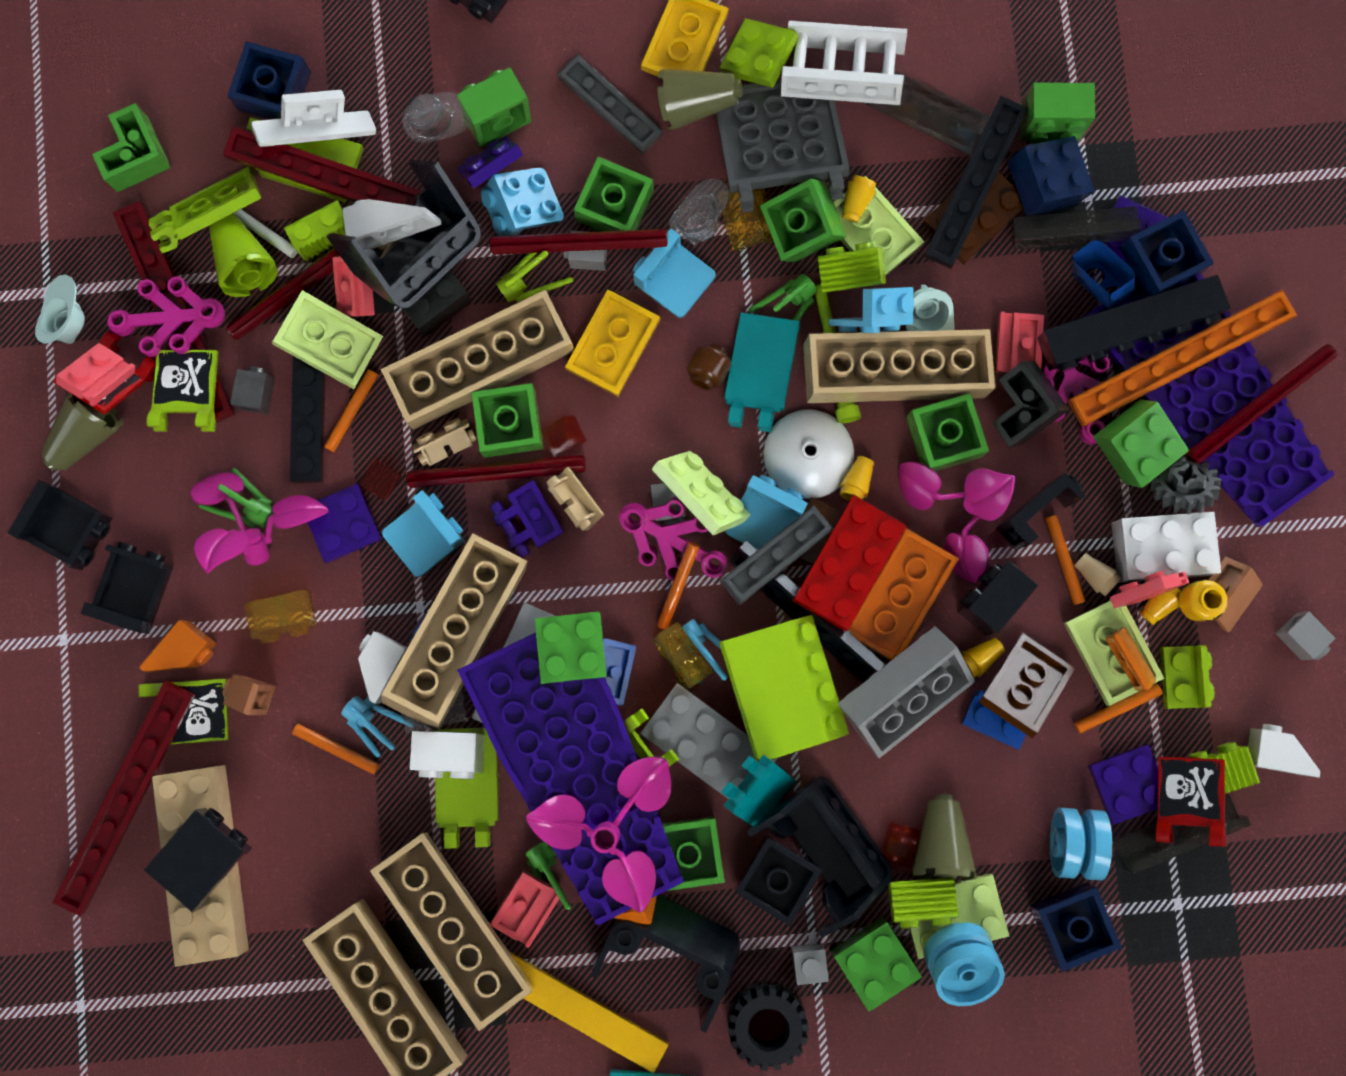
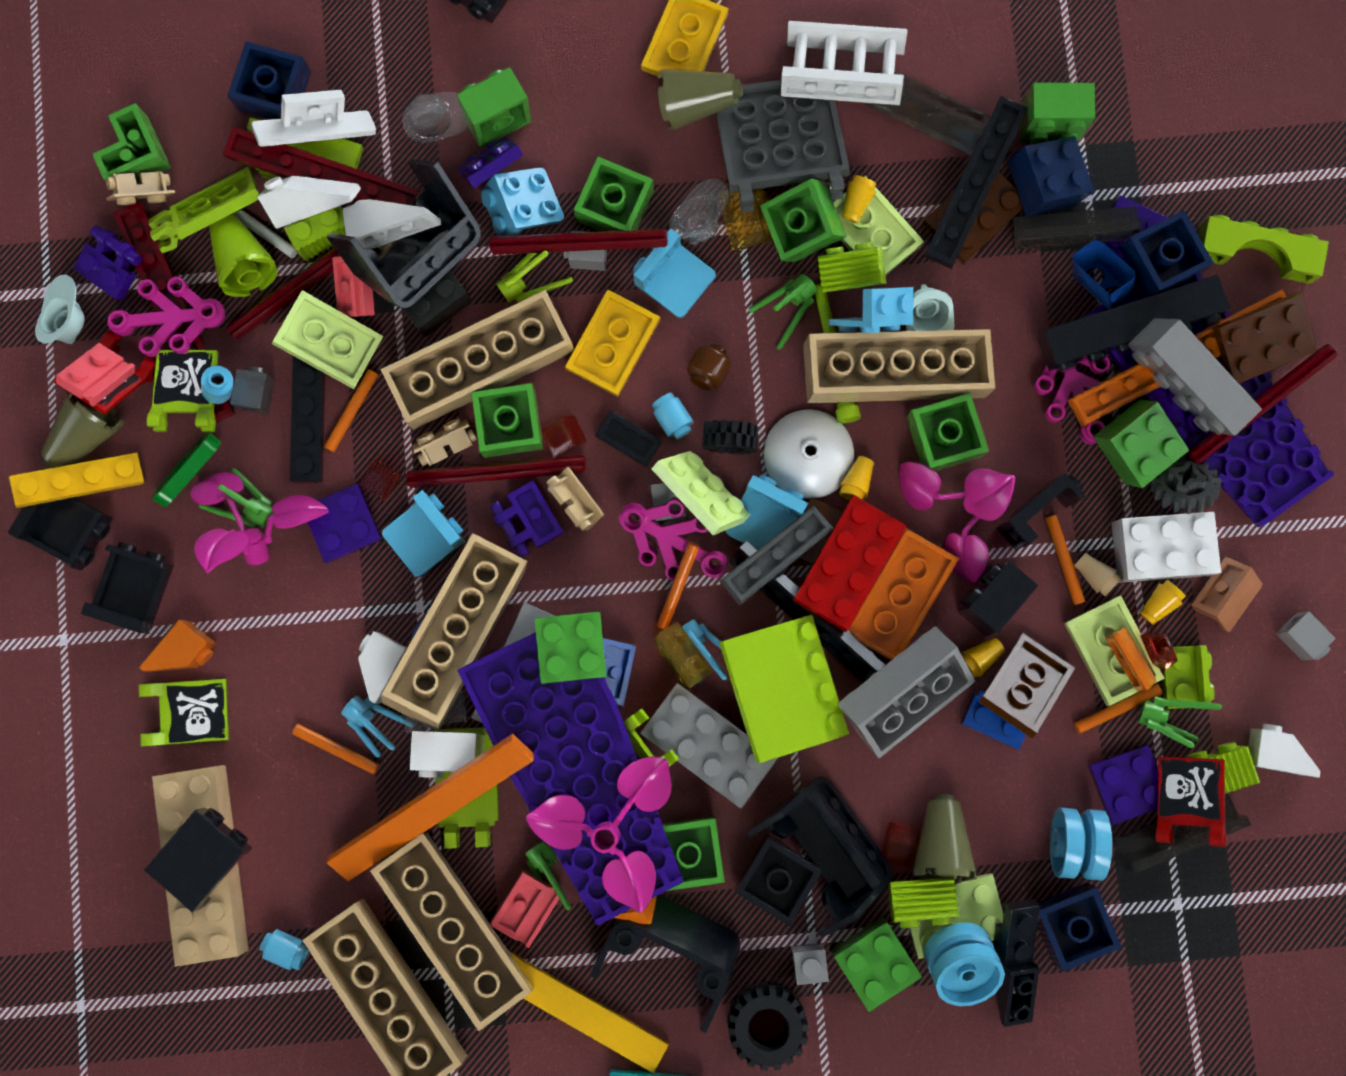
dark red plate [52,681,195,917] -> none
nougat slope [223,674,276,715] -> none
clear yellow brick [244,590,317,644] -> none
dark grey tile [557,54,663,155] -> none
lime plate [719,18,798,88] -> none
teal tile [721,754,796,826] -> none
teal tile [724,313,800,433] -> none
pearl dark grey brick [992,361,1070,448] -> none
coral plate [995,311,1044,373] -> none
coral plate [1110,571,1190,609] -> none
yellow head [1179,580,1228,622] -> none
none -> yellow plate [9,453,144,508]
none -> dark purple plate [73,225,142,301]
none -> tan hinge [106,171,175,205]
none -> green beam [151,432,221,508]
none -> medium azure brick [201,366,233,404]
none -> white slope [257,176,361,229]
none -> medium azure brick [259,929,309,971]
none -> orange tile [326,733,534,881]
none -> black plate [595,410,662,468]
none -> medium azure brick [652,392,694,439]
none -> black tyre [702,420,759,454]
none -> black slope [994,899,1040,1027]
none -> light grey brick [1128,318,1262,436]
none -> bright green plant [1138,696,1222,748]
none -> clear red slope [1141,633,1178,670]
none -> lime arch [1198,215,1329,284]
none -> reddish brown plate [1213,293,1317,384]

